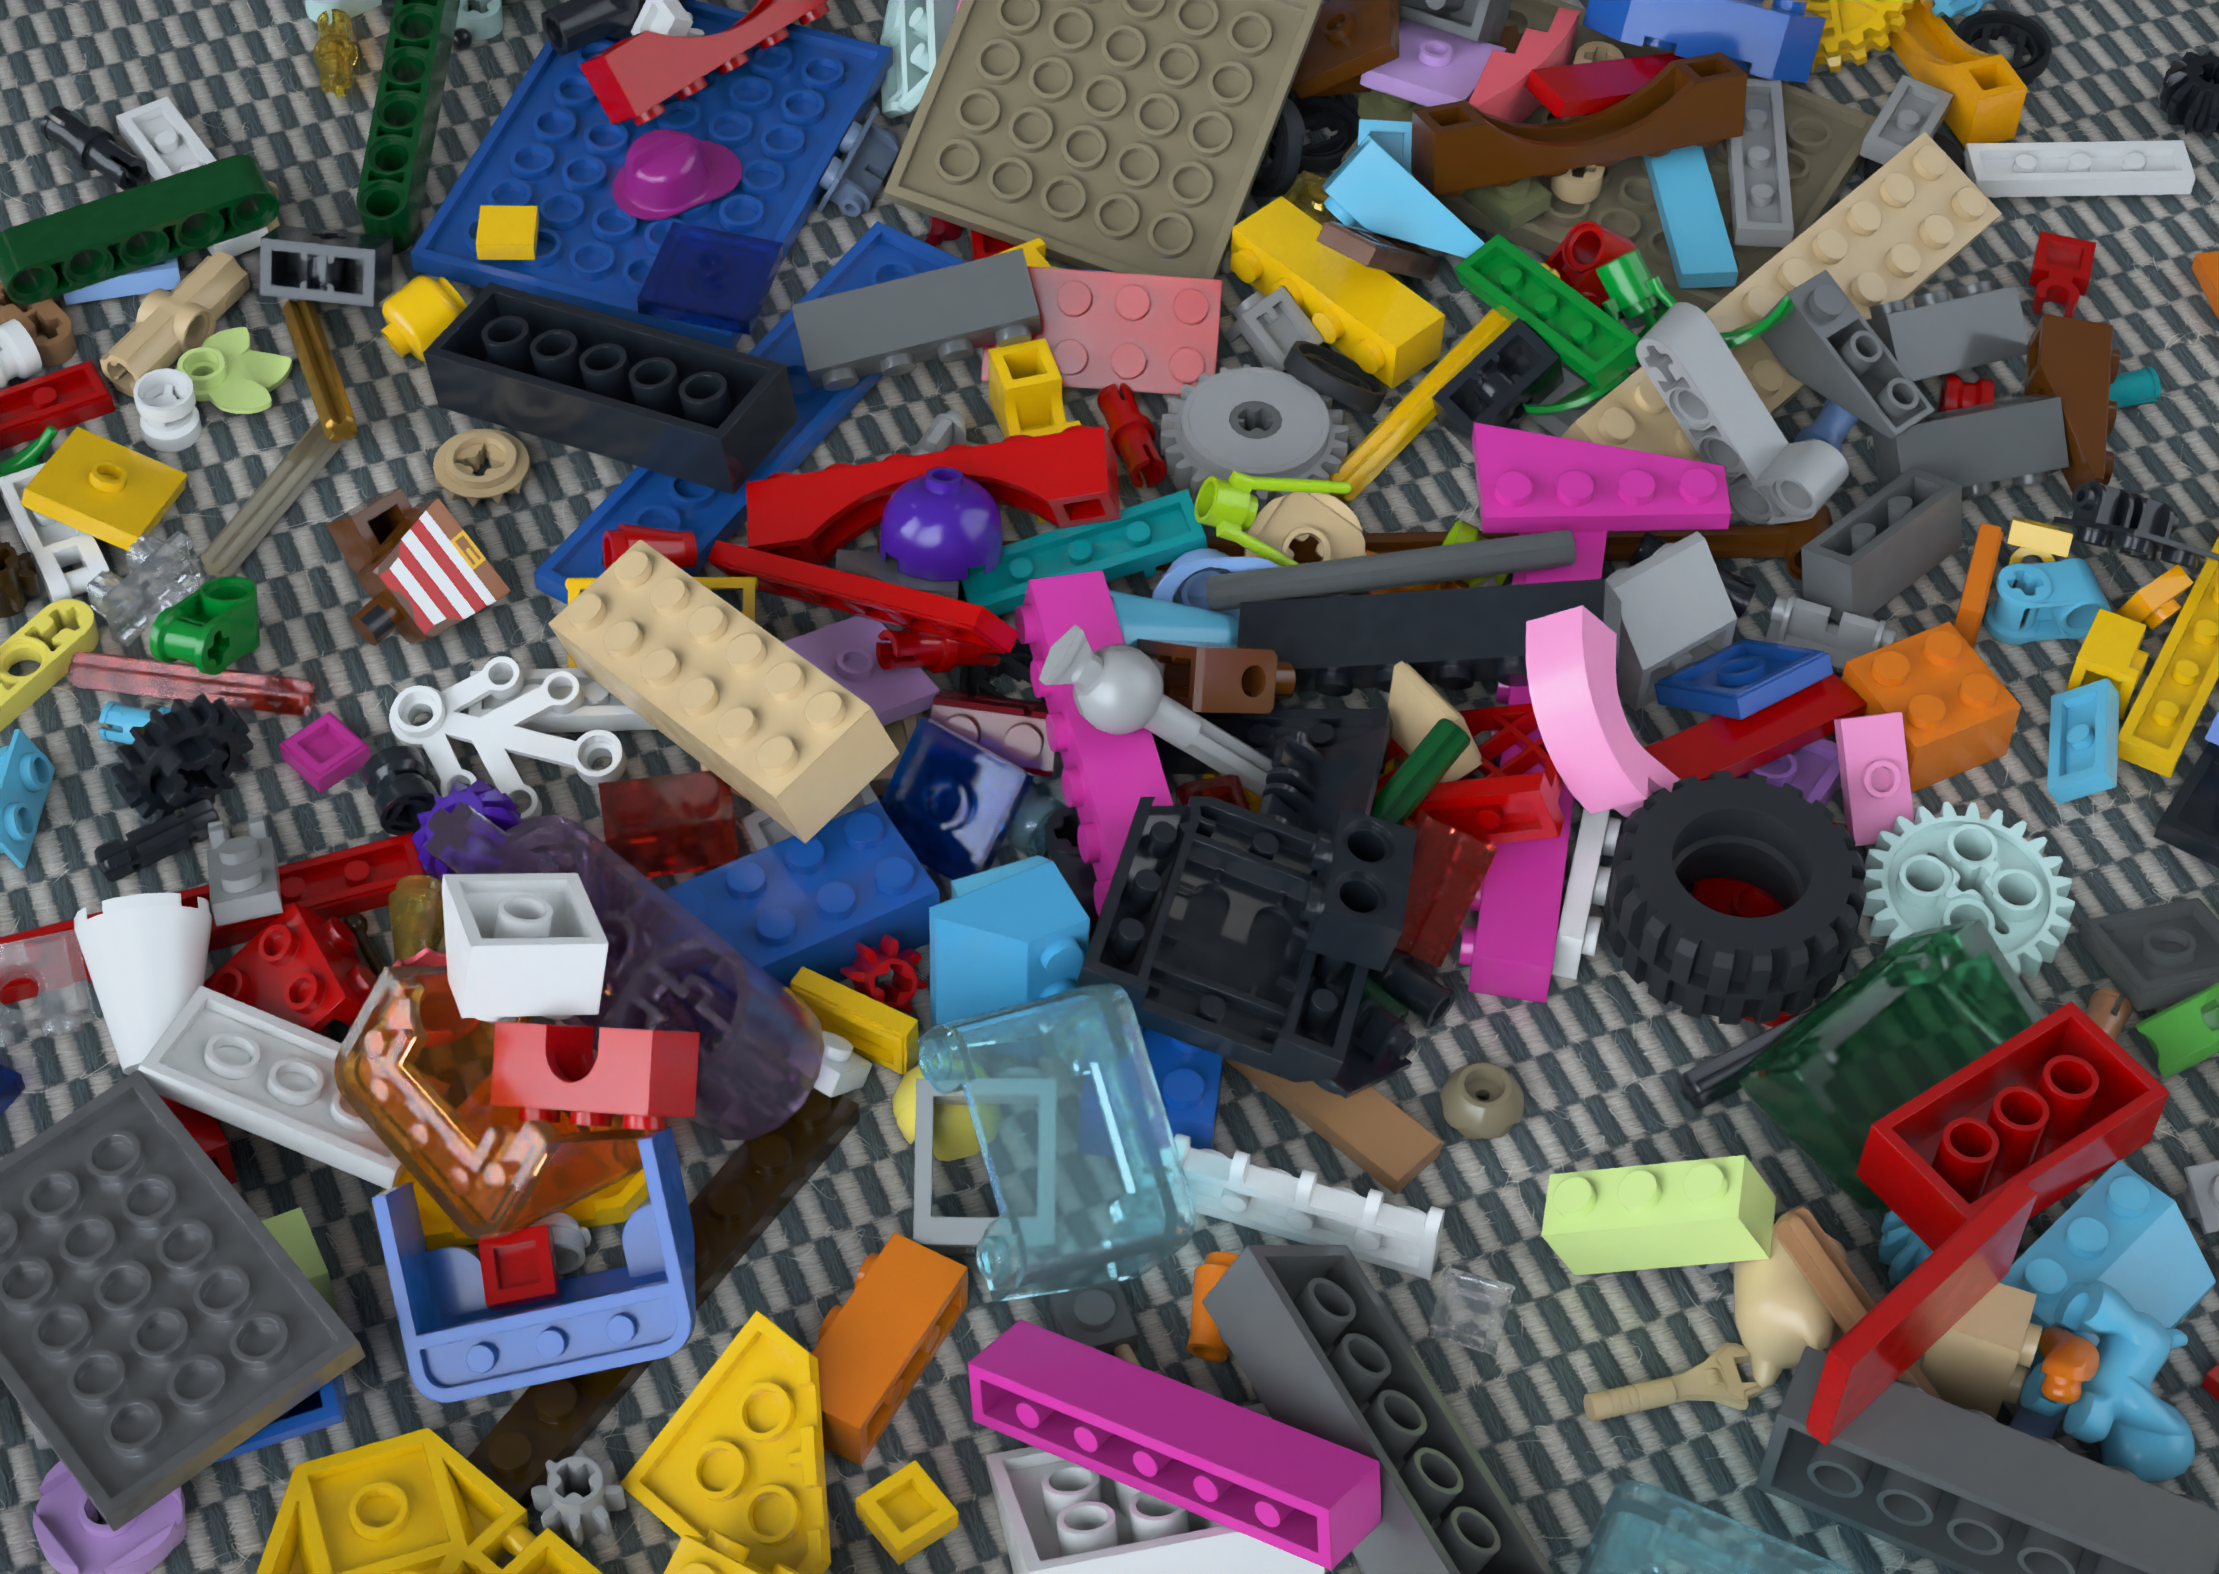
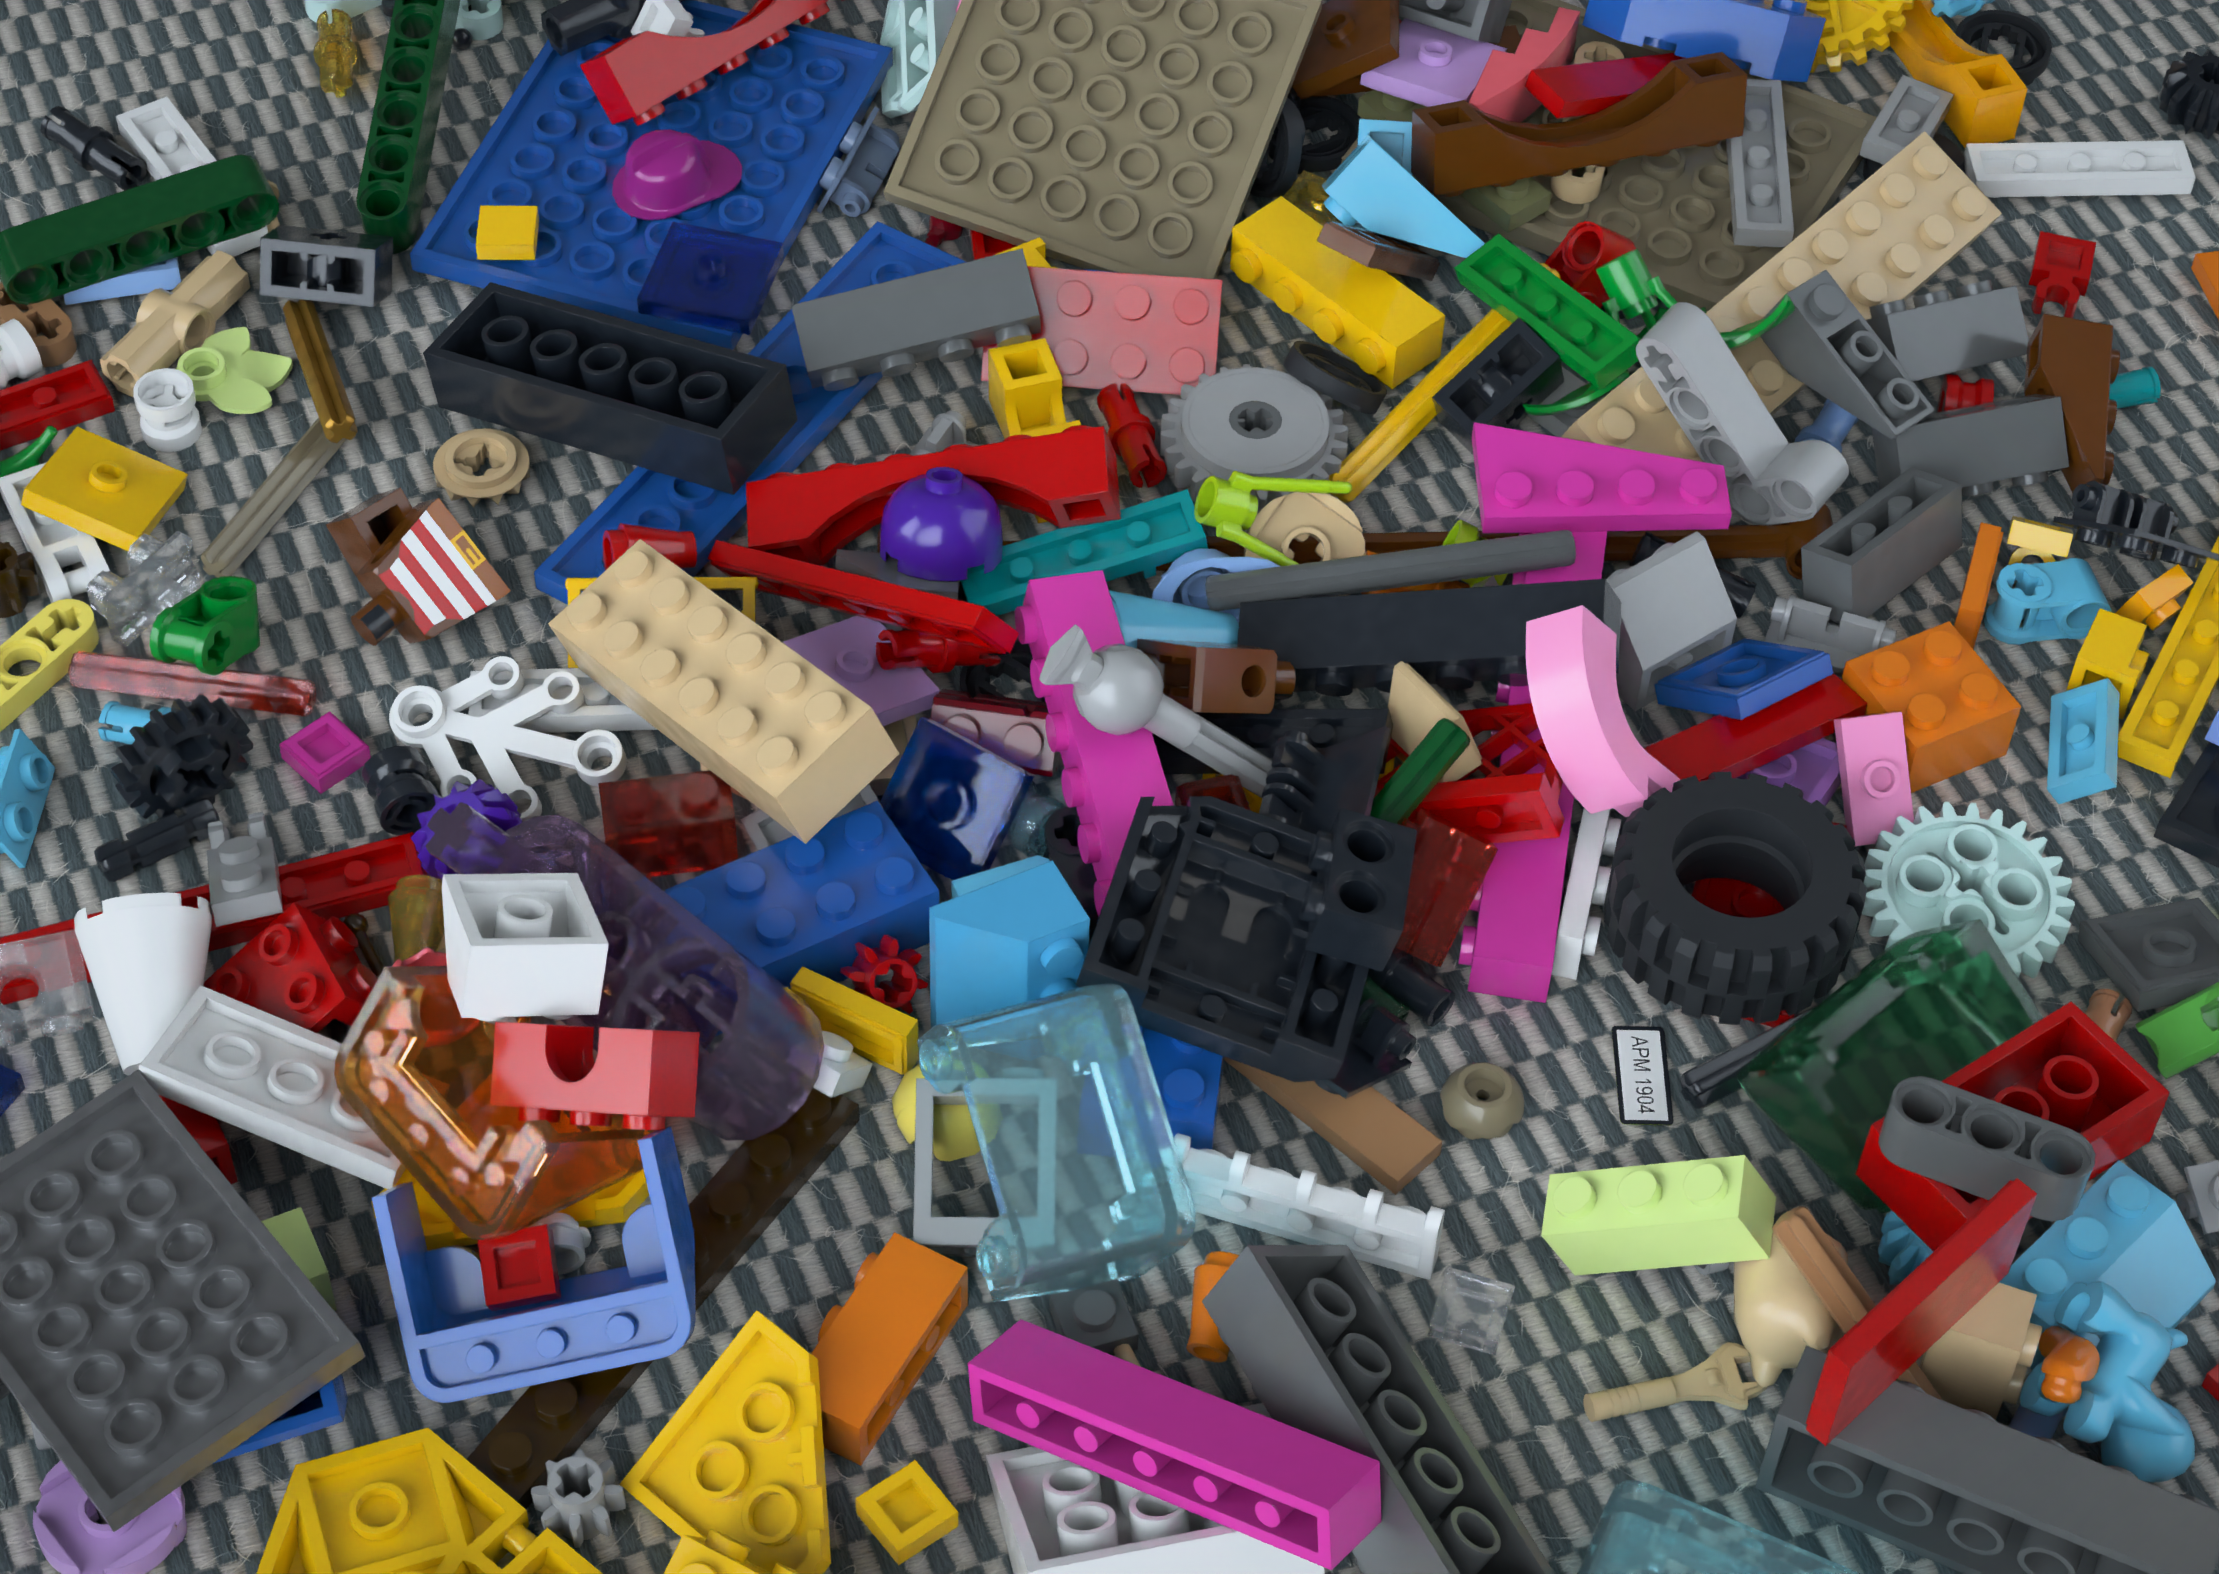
yellow head [380,275,467,362] -> none
light grey bracket [1224,286,1325,372] -> none
medium azure tile [1643,145,1738,289] -> none
none -> white sticker [1612,1026,1674,1125]
none -> dark grey beam [1878,1076,2095,1221]

